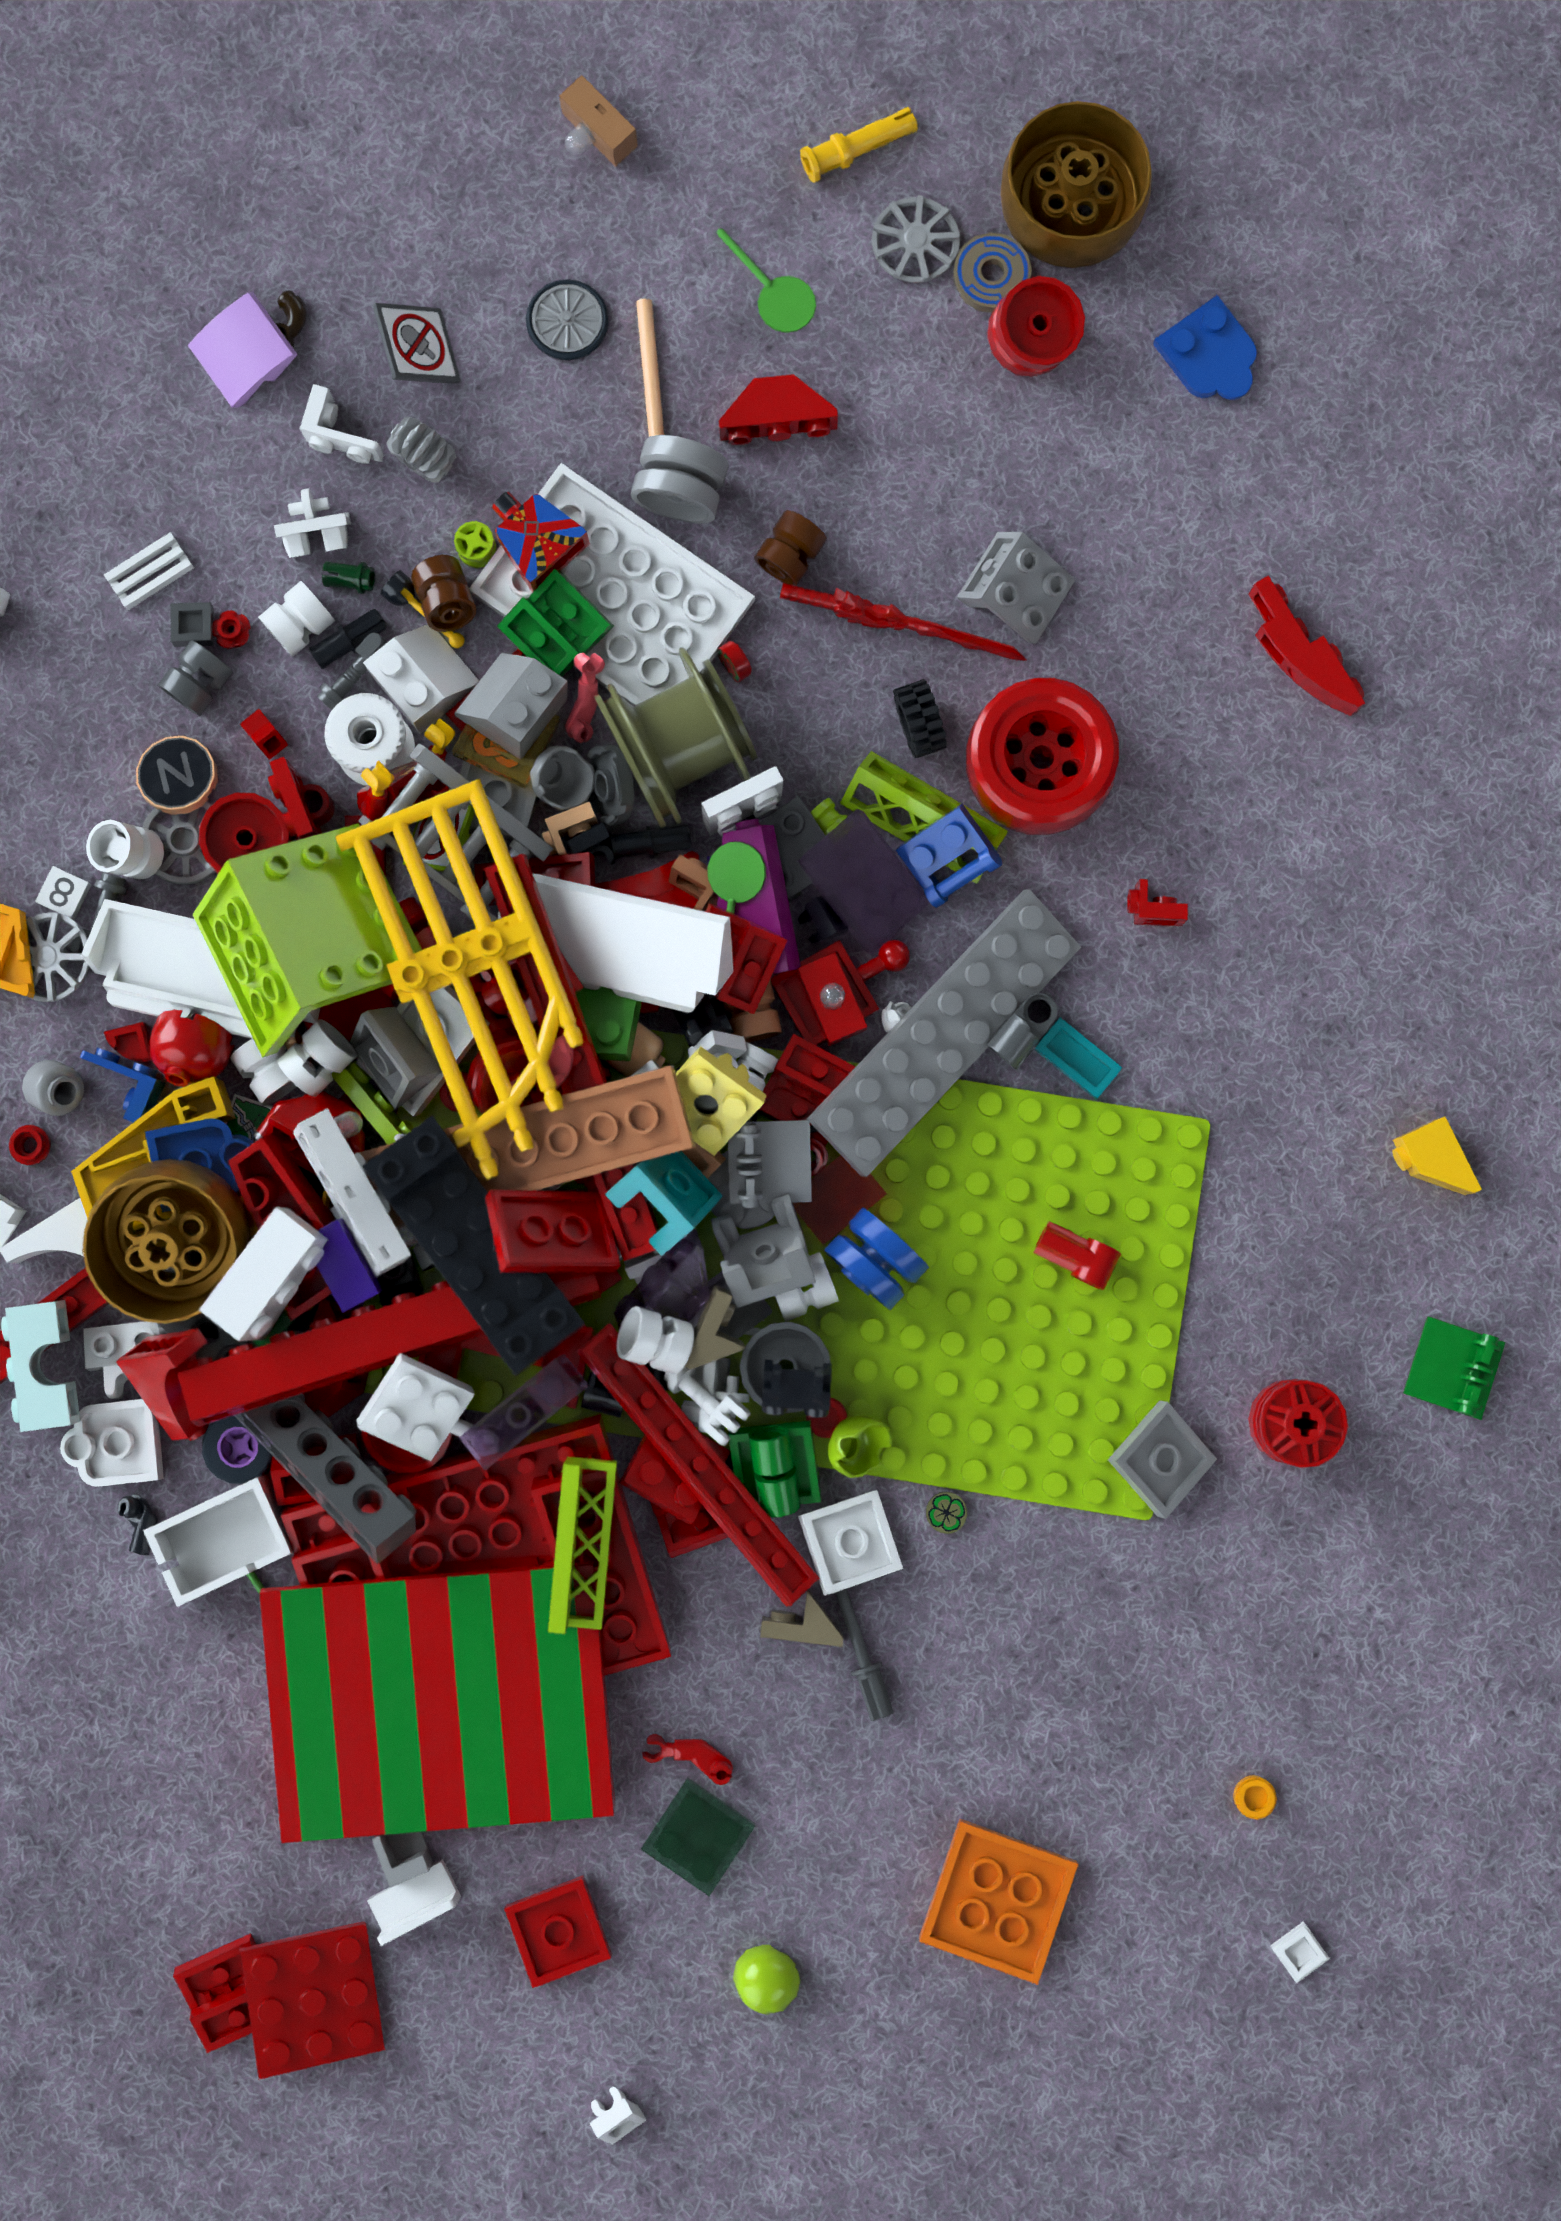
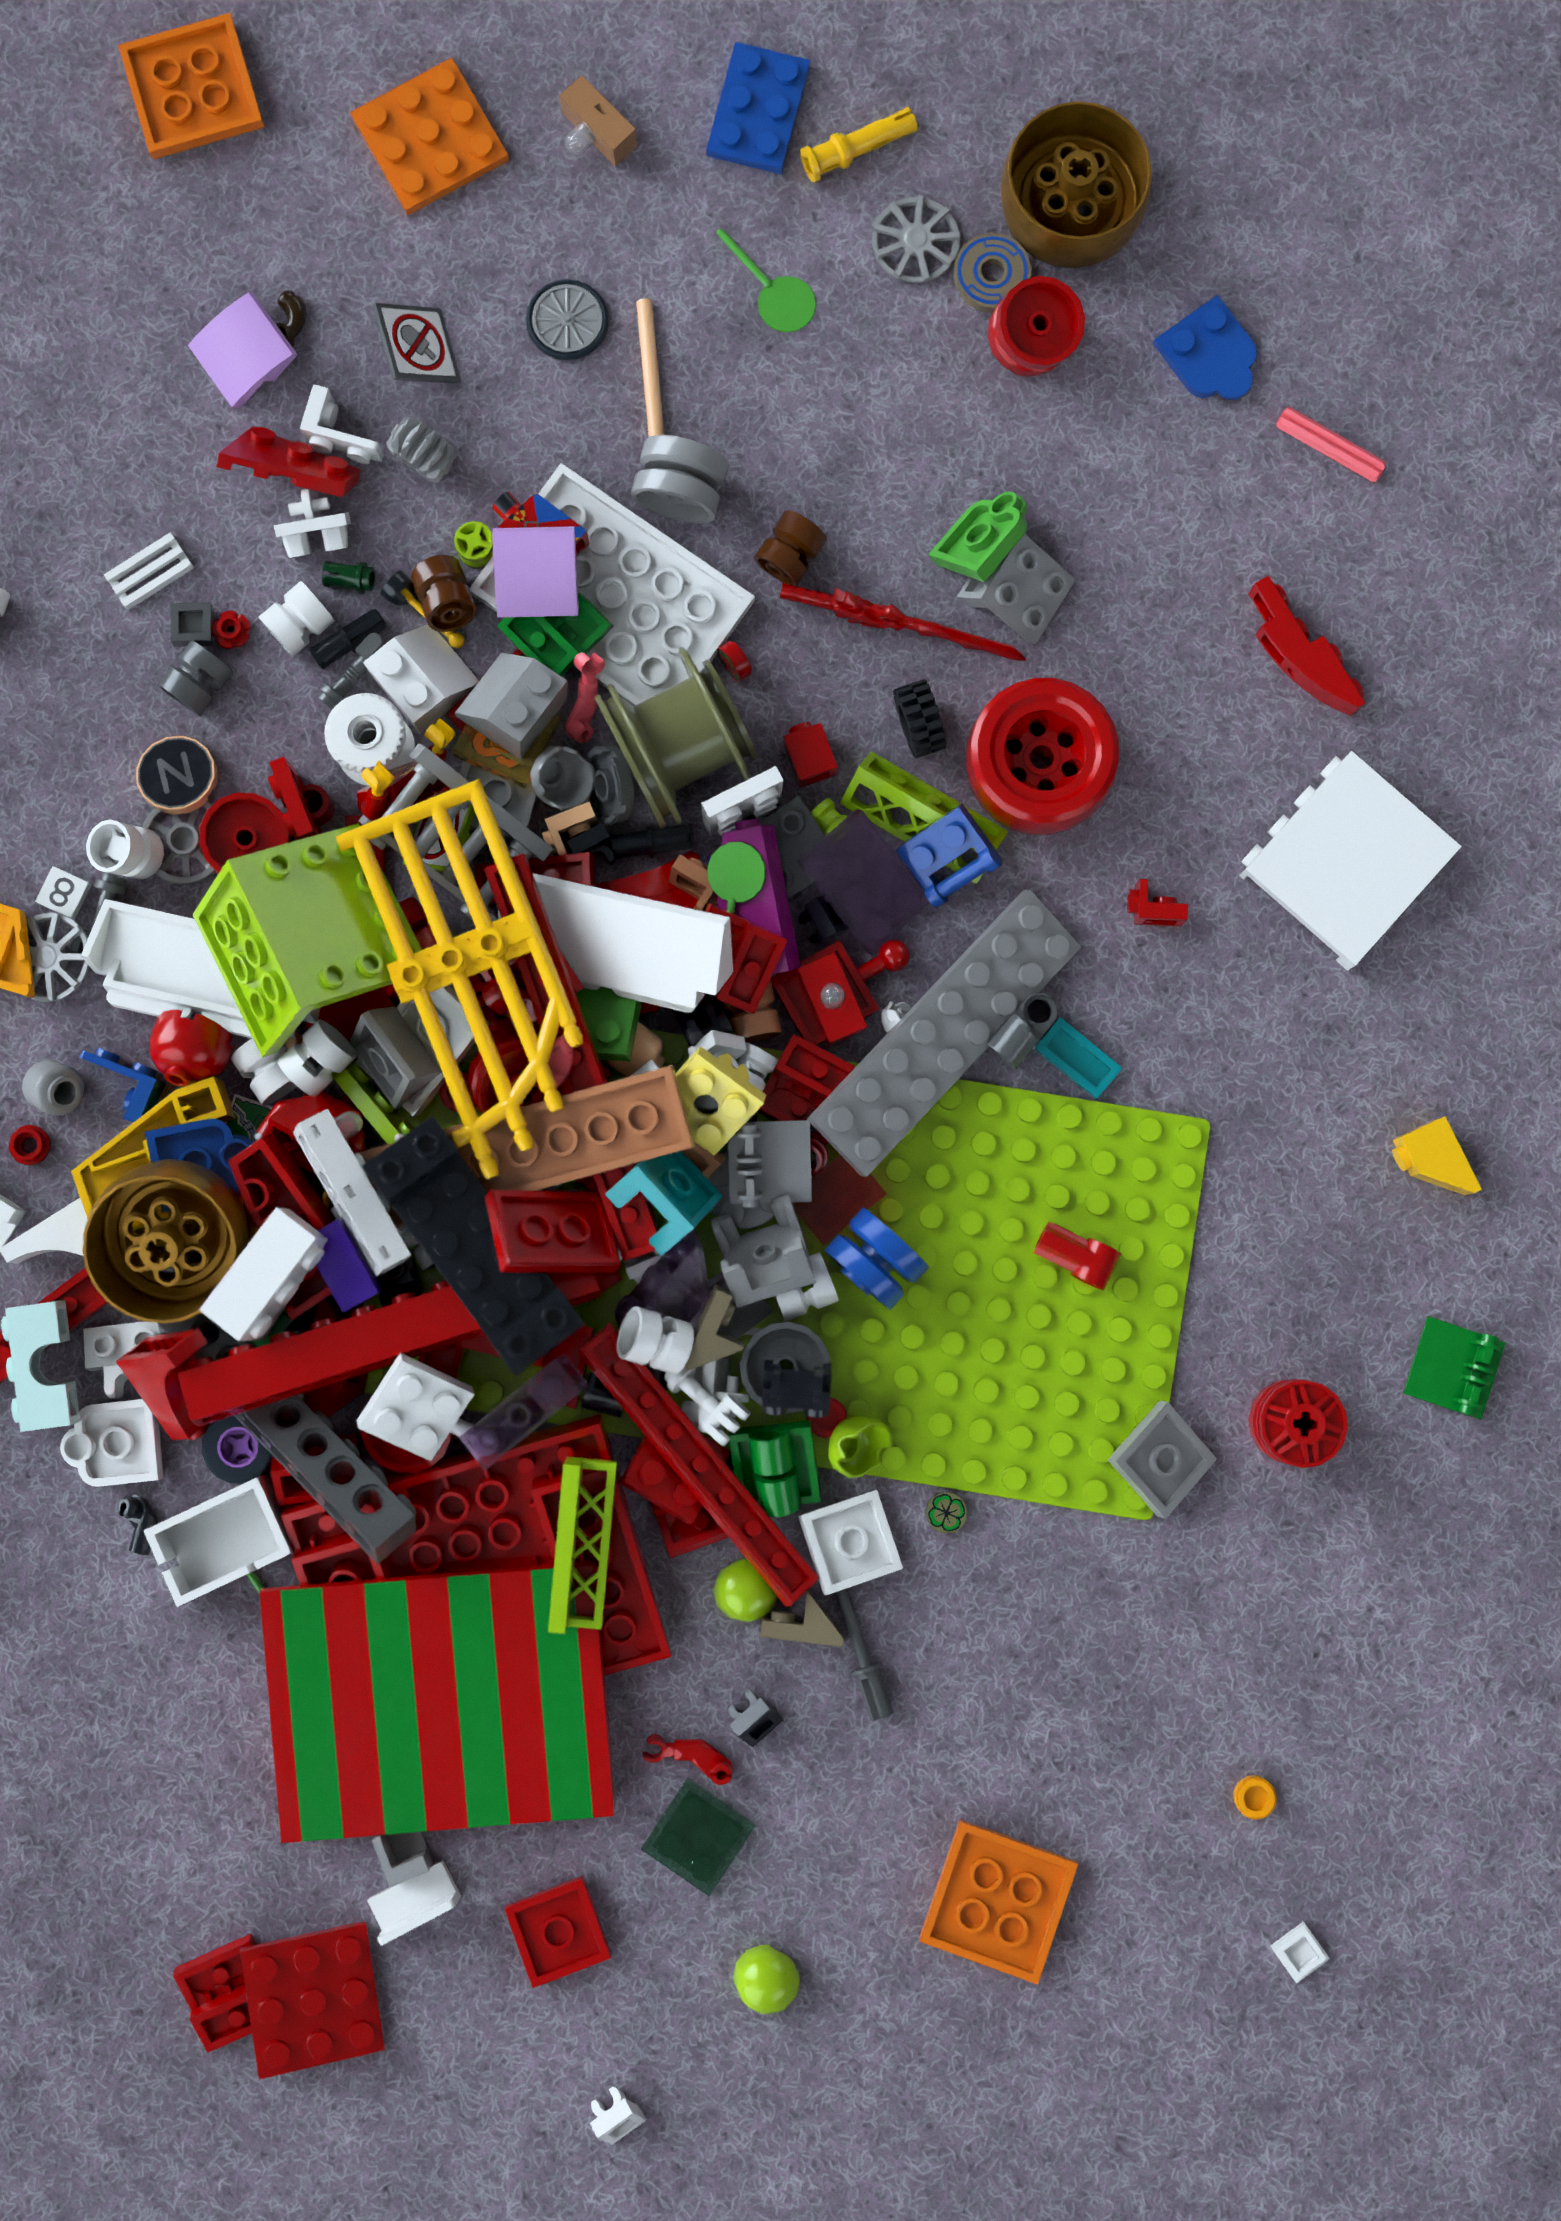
red tile [104,1022,153,1063] -> none
red piece [240,709,289,760] -> none
red slope [719,374,838,445] -> none
none -> orange plate [118,13,265,160]
none -> red wing [216,426,361,497]
none -> orange plate [350,57,509,216]
none -> lavender slope [492,527,579,618]
none -> blue plate [706,42,810,175]
none -> lime hair [713,1558,777,1622]
none -> black tile [728,1690,784,1747]
none -> red brick [783,722,838,788]
none -> bright green plate [928,491,1028,582]
none -> white panel [1239,751,1462,971]
none -> coral axle [1276,407,1386,482]

